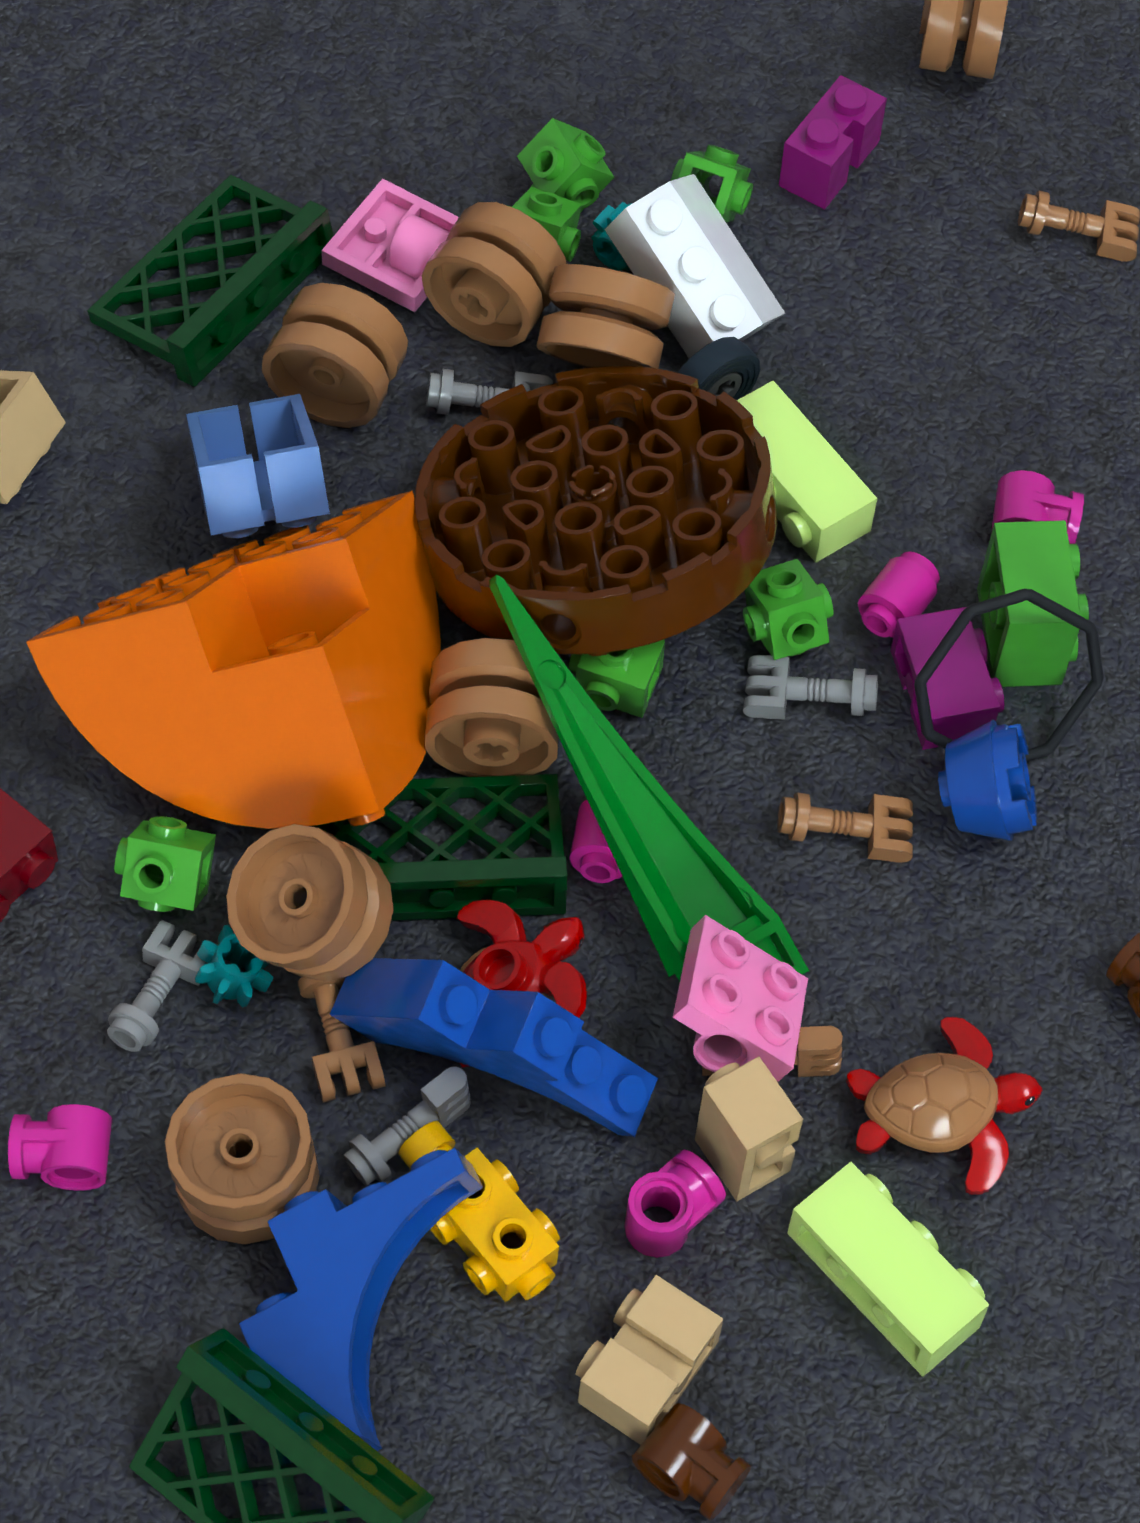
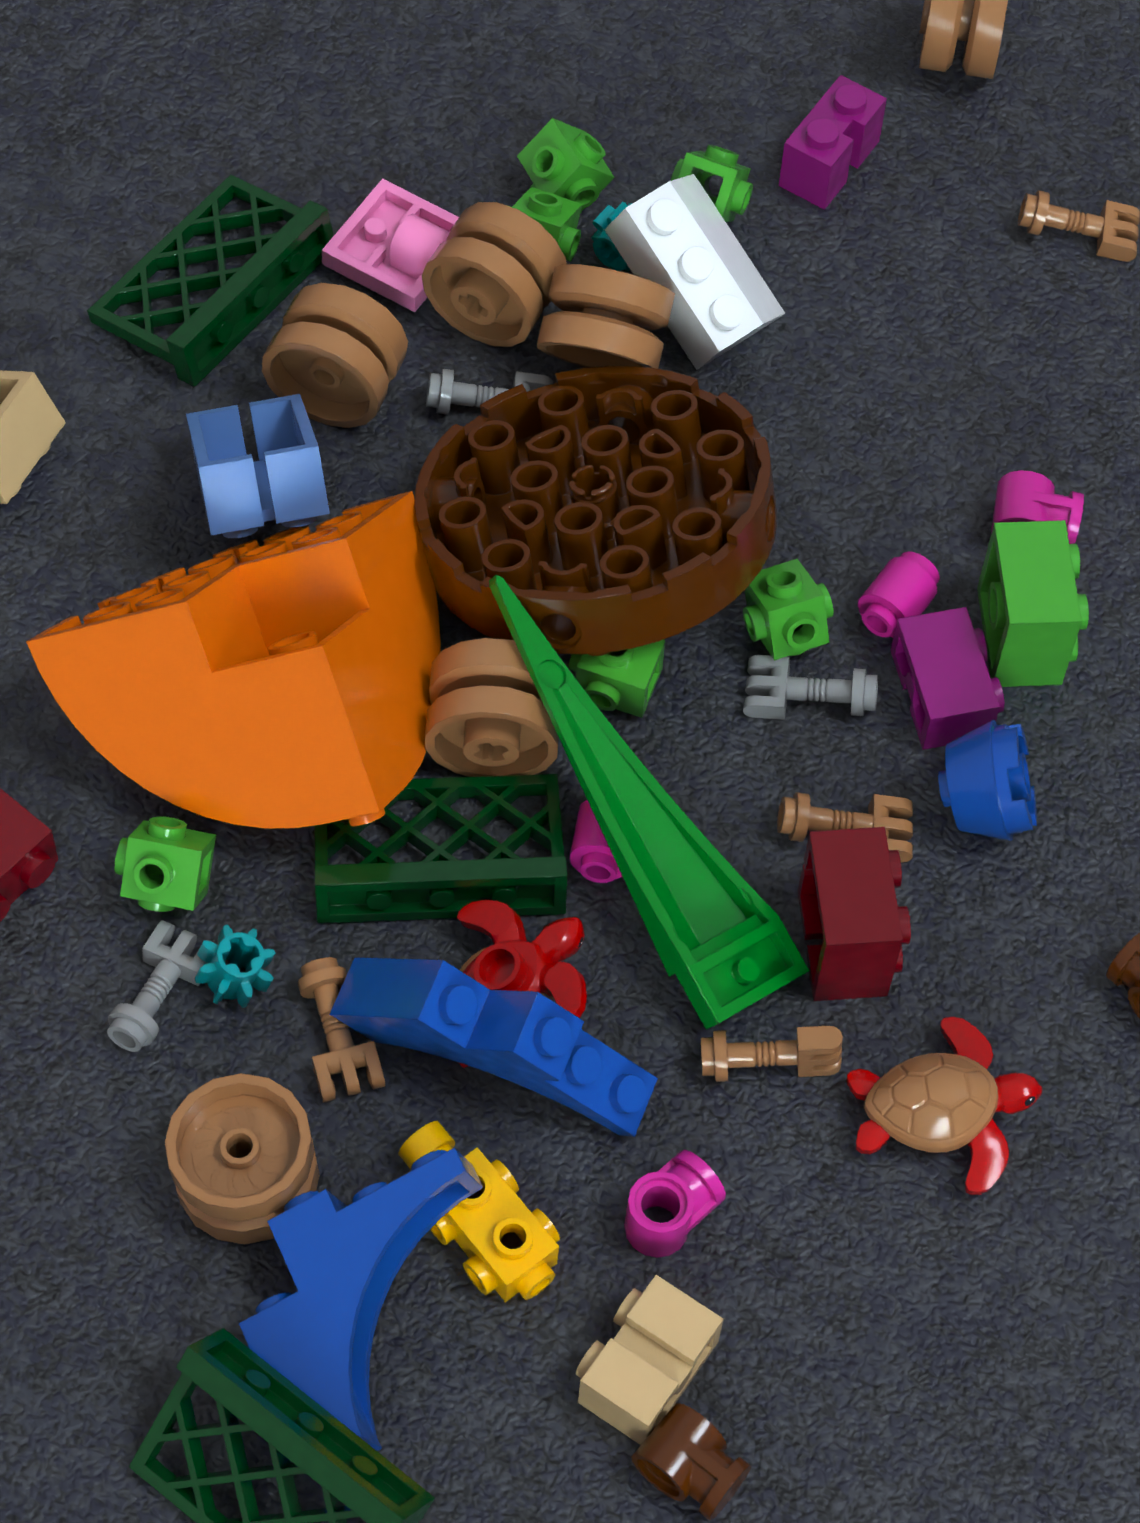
dark pink piece [8,1104,112,1191] -> none
medium nougat wheel [226,824,394,982] -> none
light grey hinge [343,1067,471,1186] -> none
bright pink plate [673,915,808,1082] -> none
black bush [677,336,760,400] -> none
tan brick [695,1056,803,1202] -> none
yellowish green brick [737,381,877,563] -> none
yellowish green brick [787,1161,989,1377] -> none
black piece [914,589,1104,762] -> none
none -> dark red piece [797,827,911,1001]

